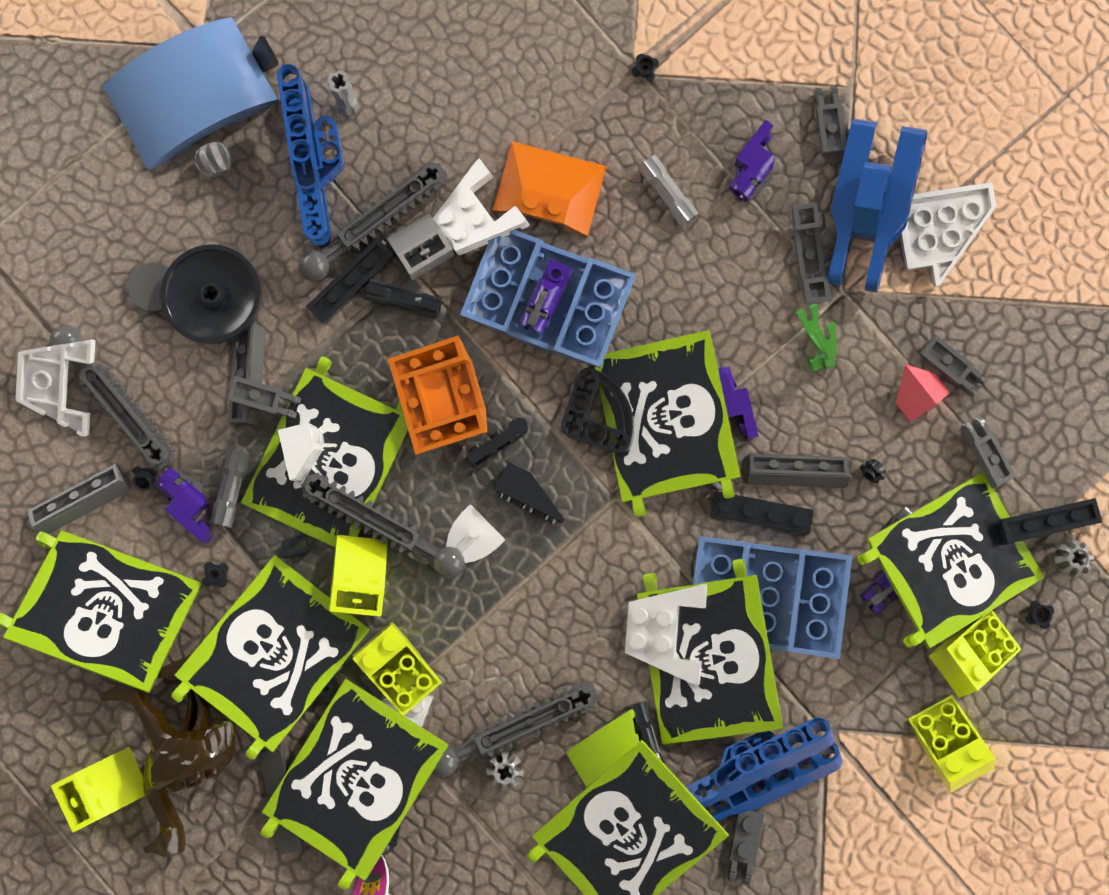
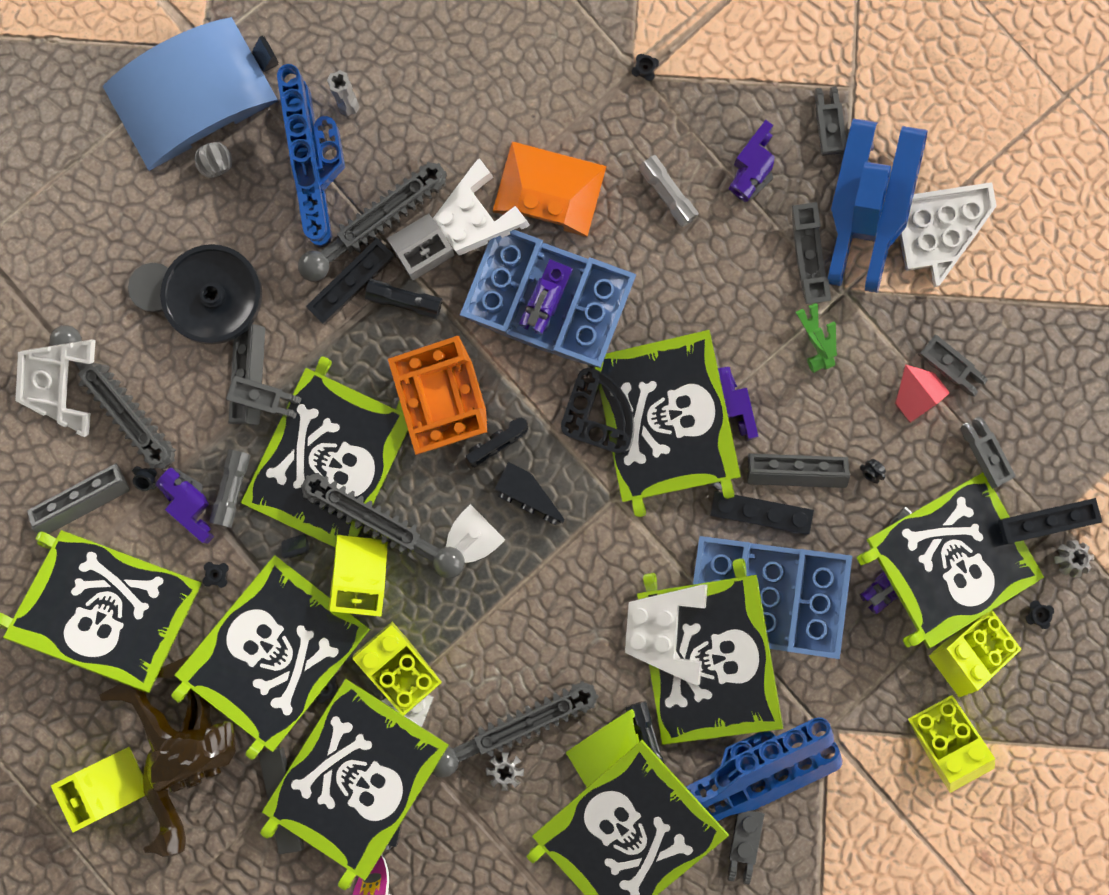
white slope [278,423,324,482] -> none

